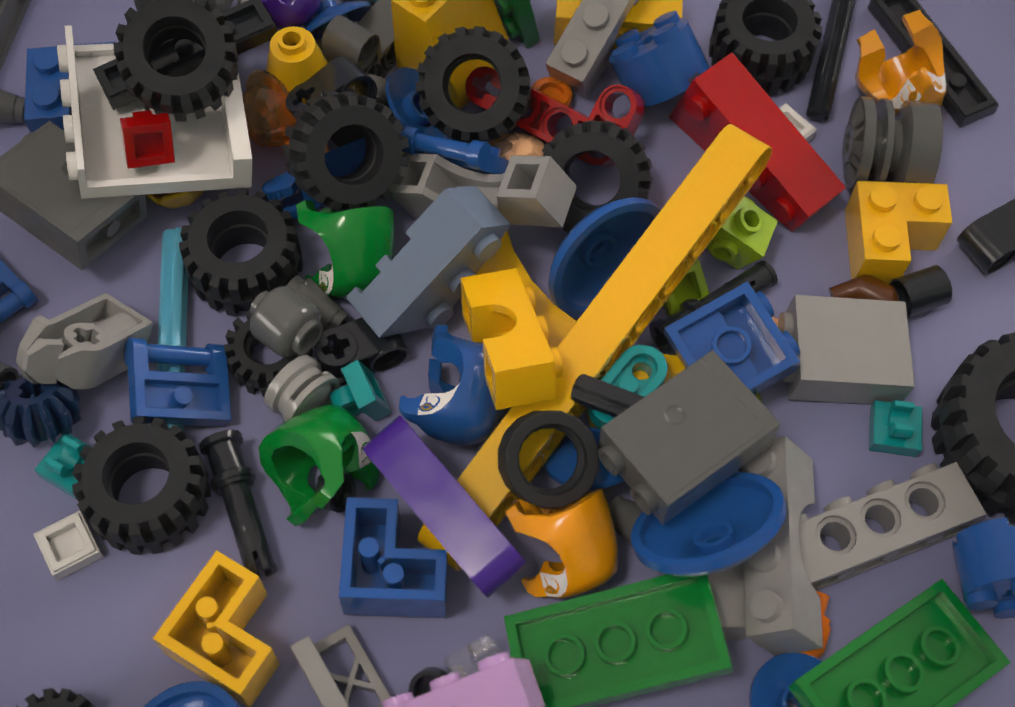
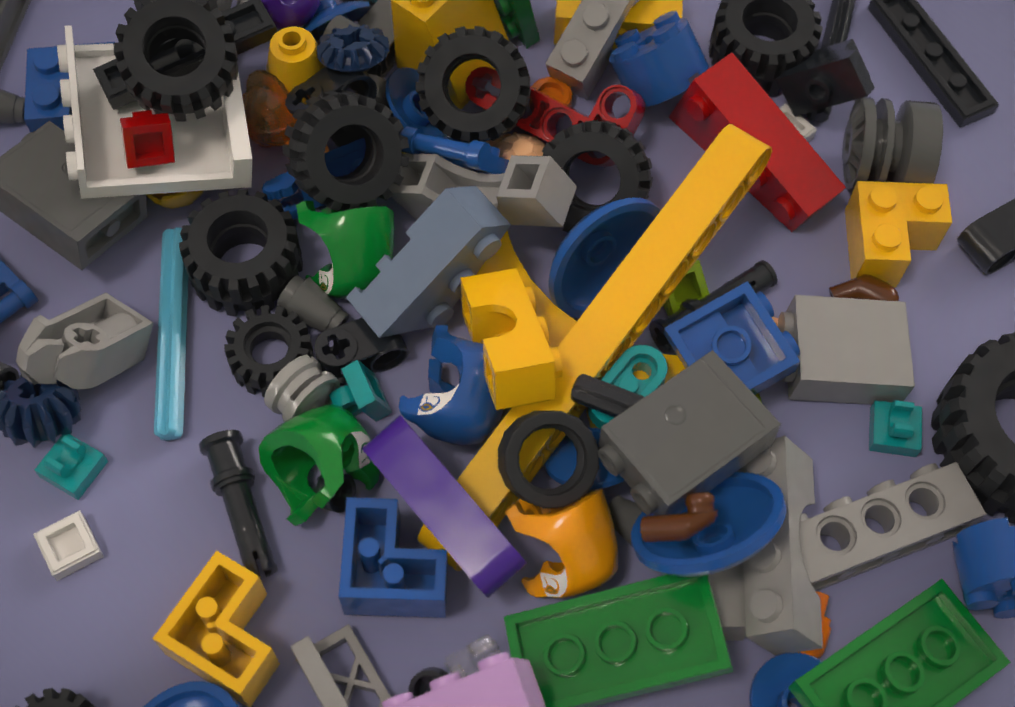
black tyre [72,417,211,555] -> none
blue plate [124,337,232,427] -> none
dark grey head [250,286,323,358] -> none
lime brick [706,196,778,270] -> none
light orange piece [855,10,947,117] -> none
black beam [890,265,952,318] -> none
none -> dark blue gear [316,24,390,72]
none -> reddish brown arm [640,492,718,542]
none -> black brick [776,39,875,116]

